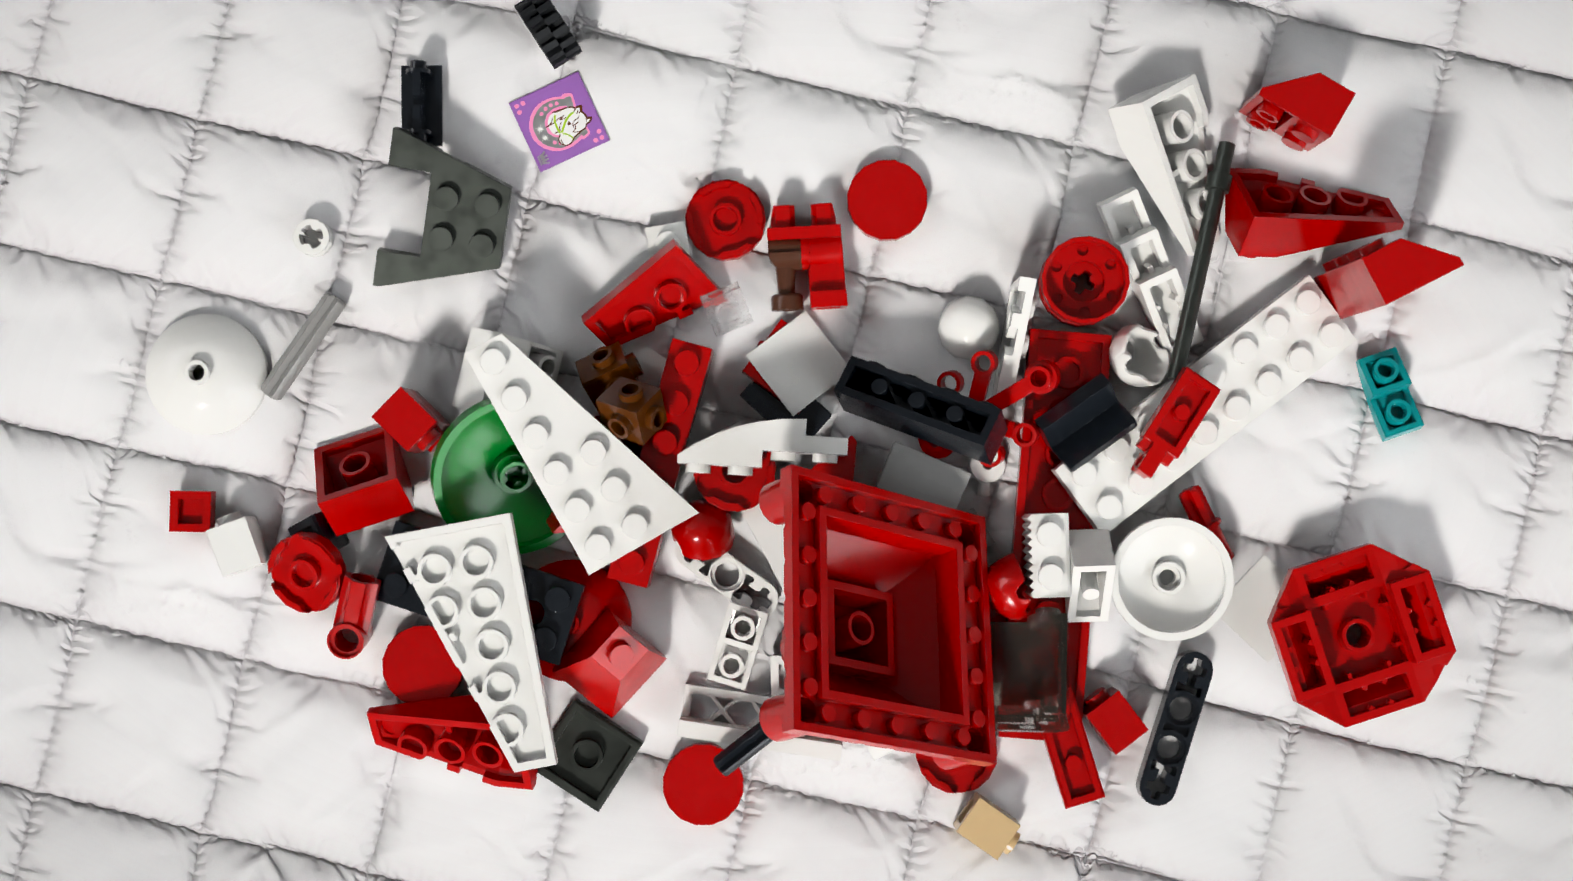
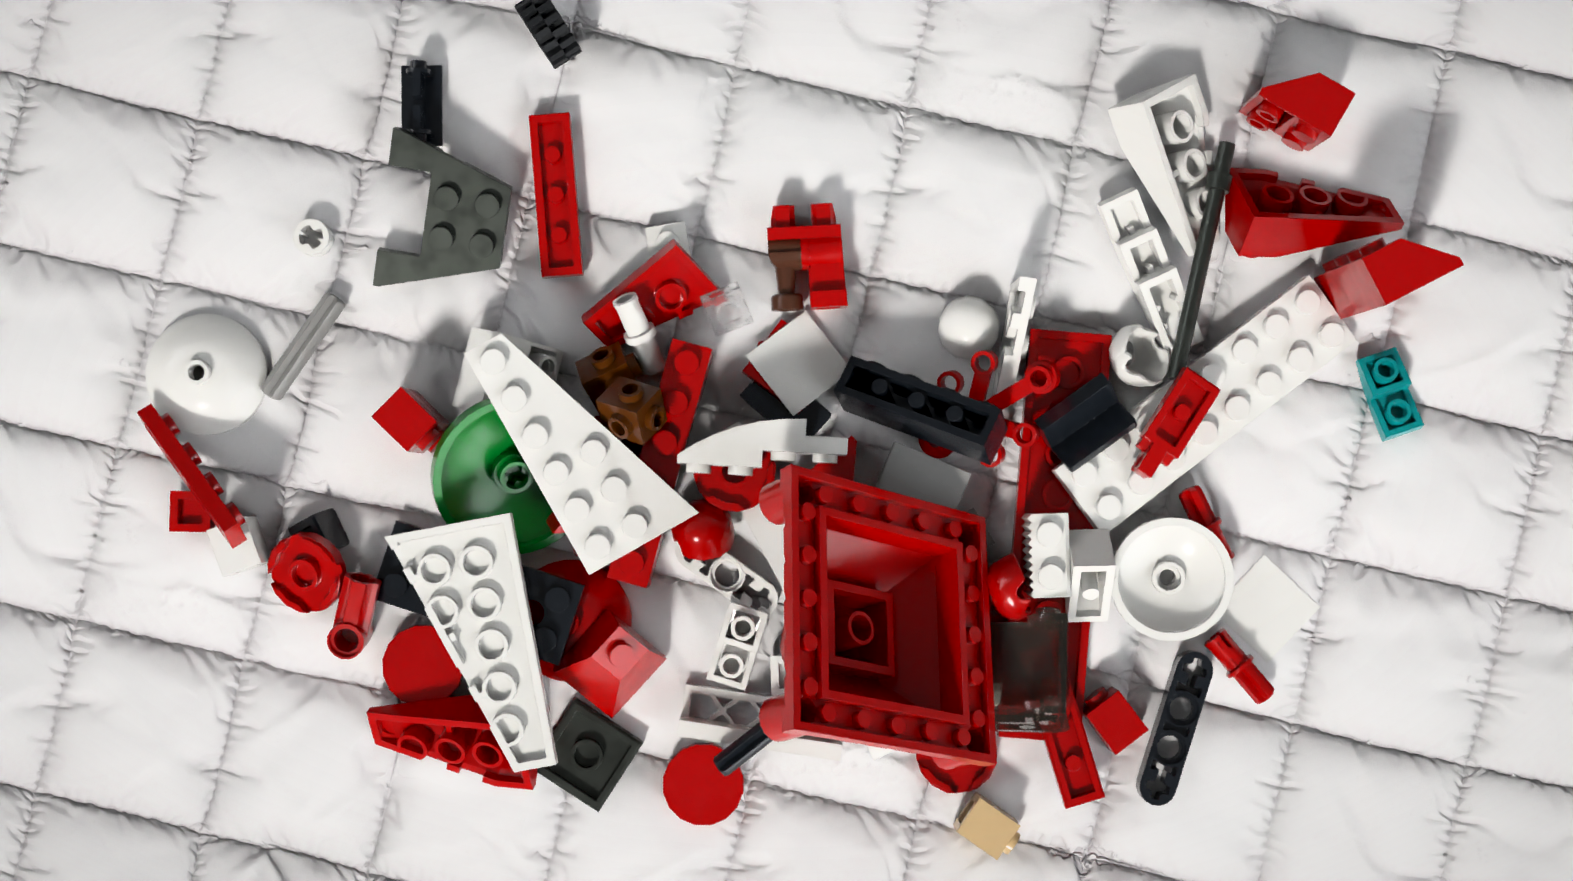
red slope [314,427,415,536] -> none
sticker [509,72,610,172] -> none
red tile [685,179,766,261] -> none
red tile [847,160,927,241] -> none
white piece [968,453,1006,497] -> none
red wheel [1038,236,1130,327] -> none
red piece [1267,543,1456,728] -> none
none -> red plate [137,404,247,549]
none -> red plate [529,112,584,279]
none -> white pin [612,292,666,375]
none -> red axle [1204,628,1274,704]

